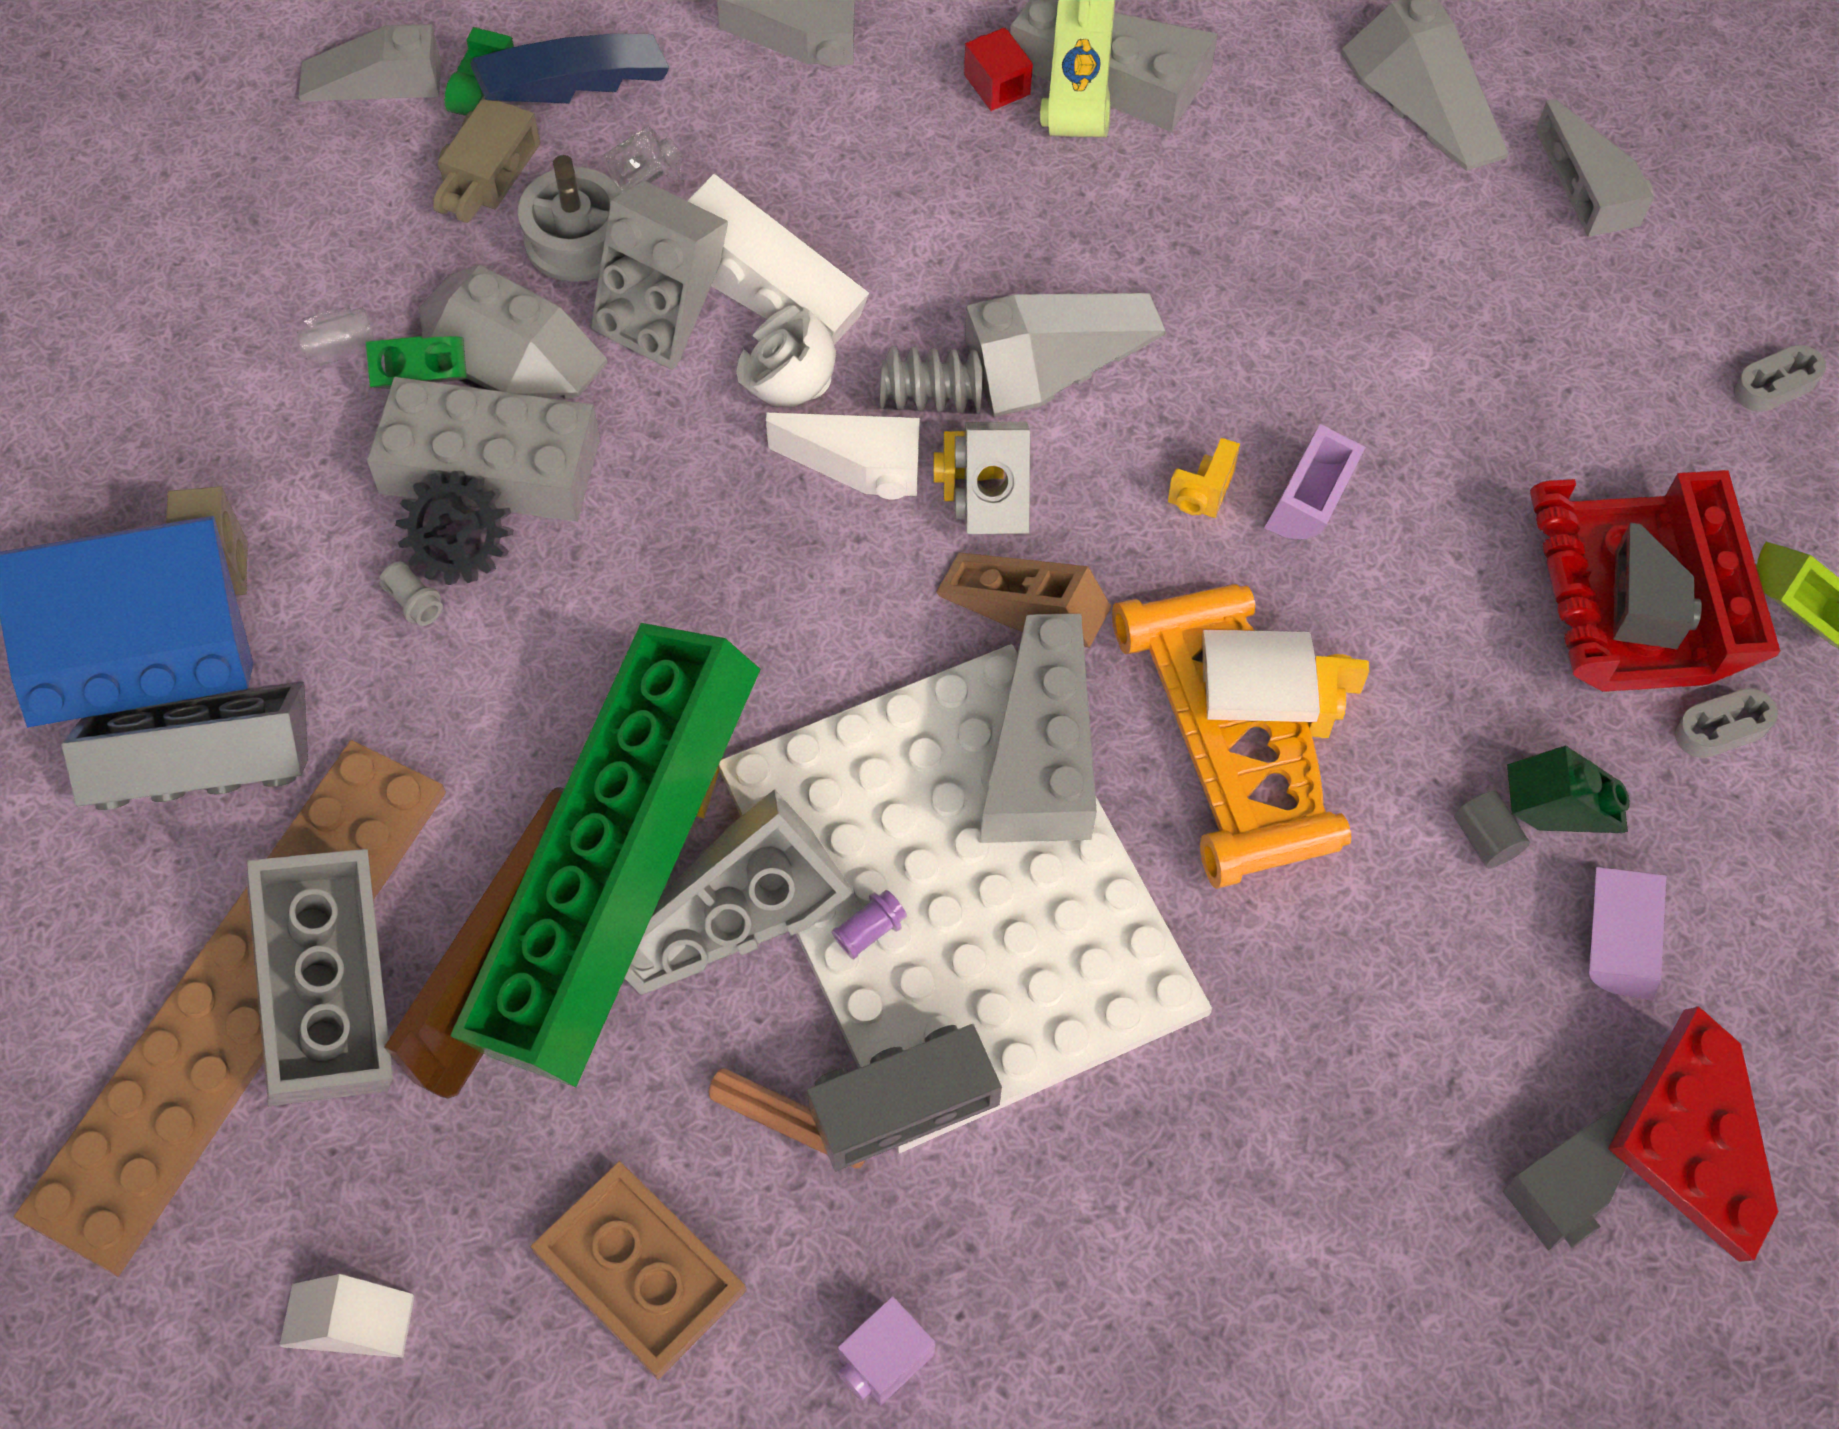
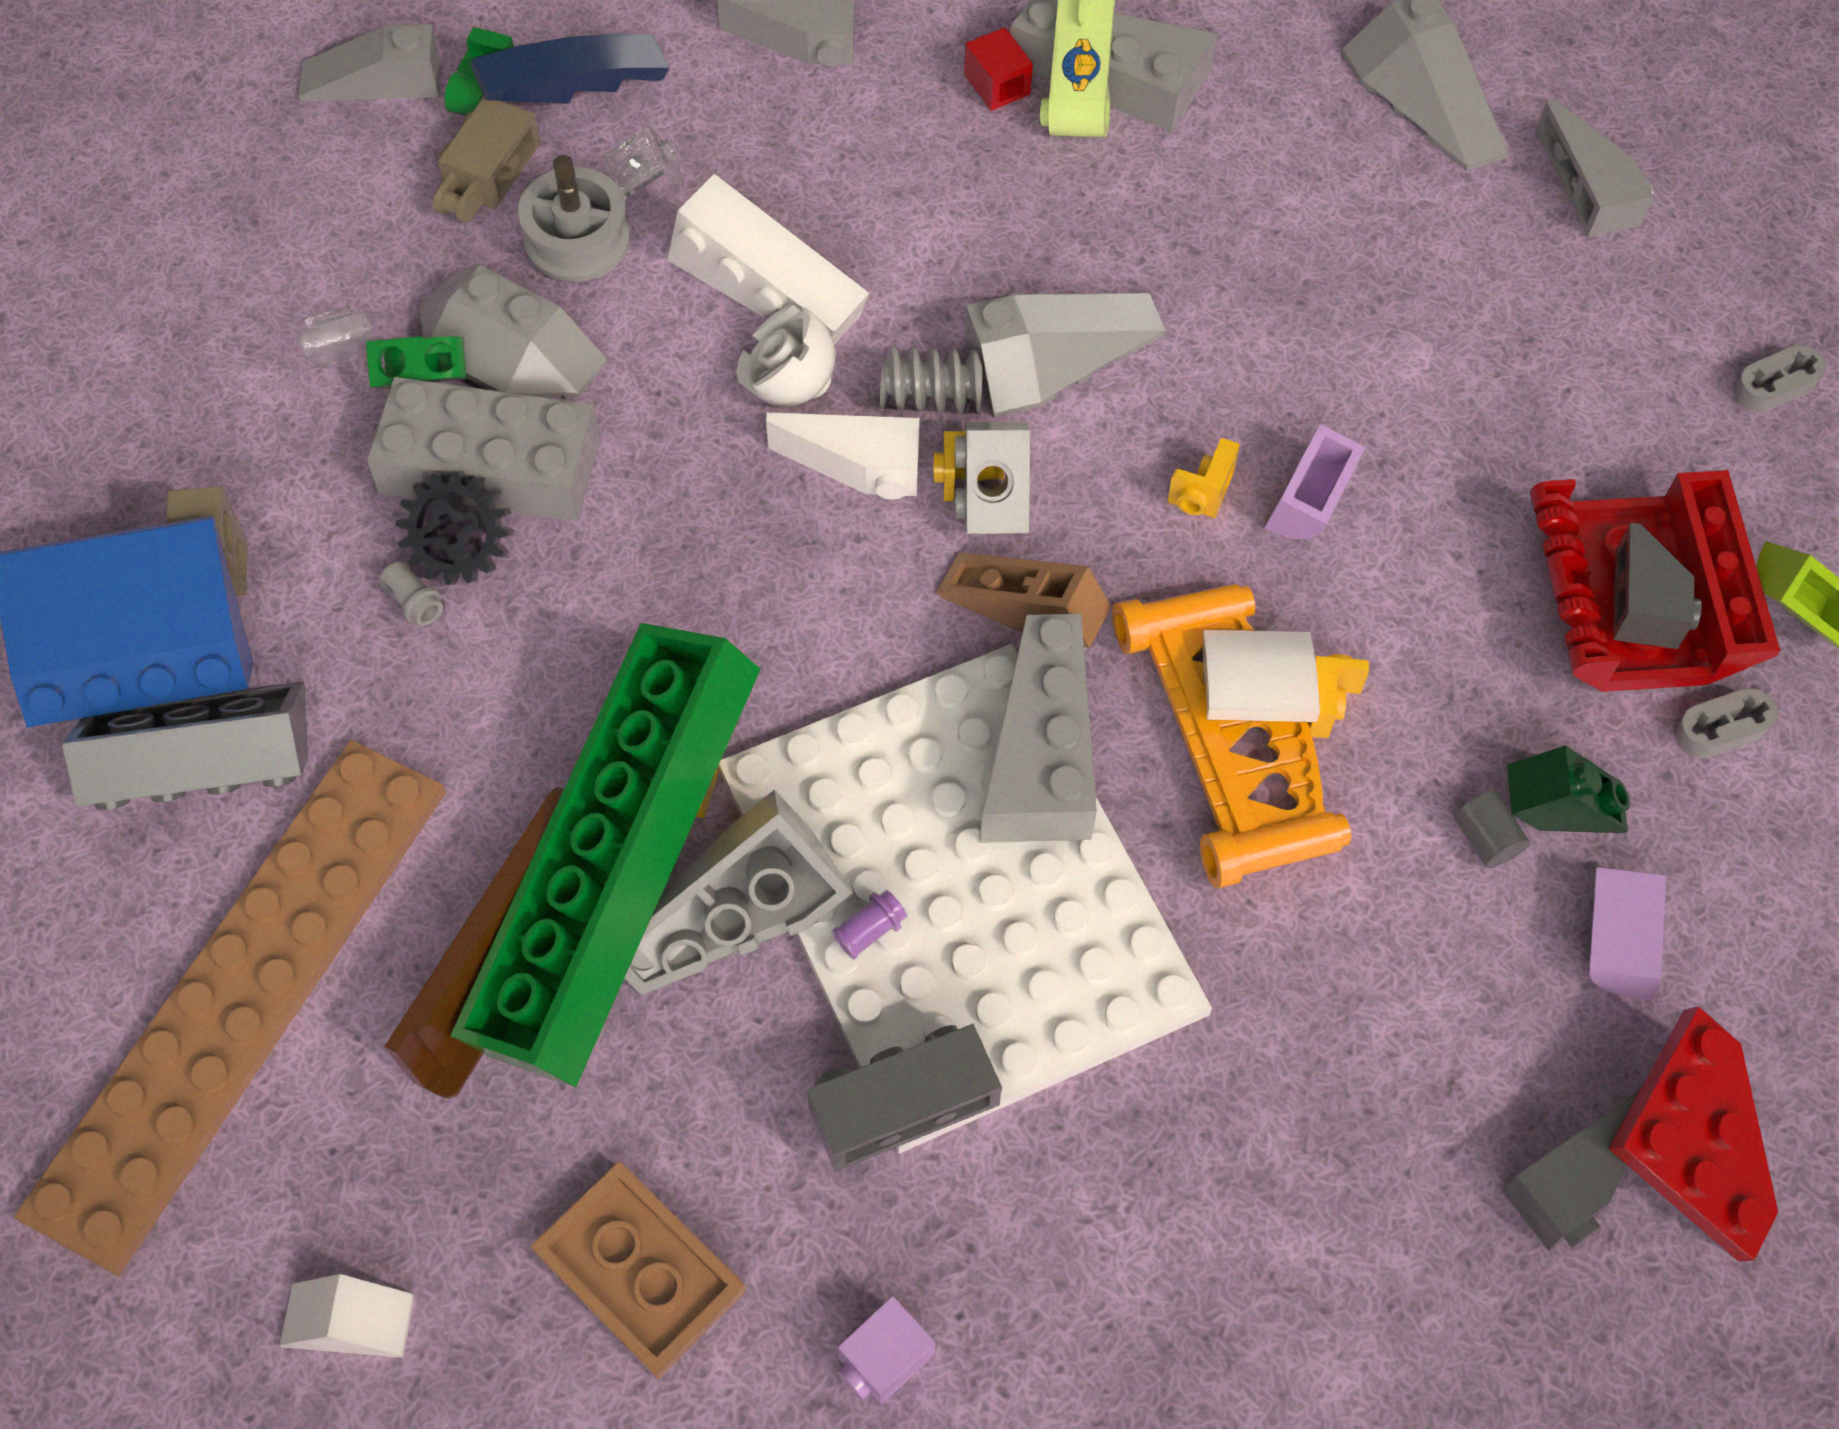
light grey brick [246,849,393,1107] -> none
light grey slope [591,180,728,370] -> none
nougat axle [708,1068,867,1168] -> none

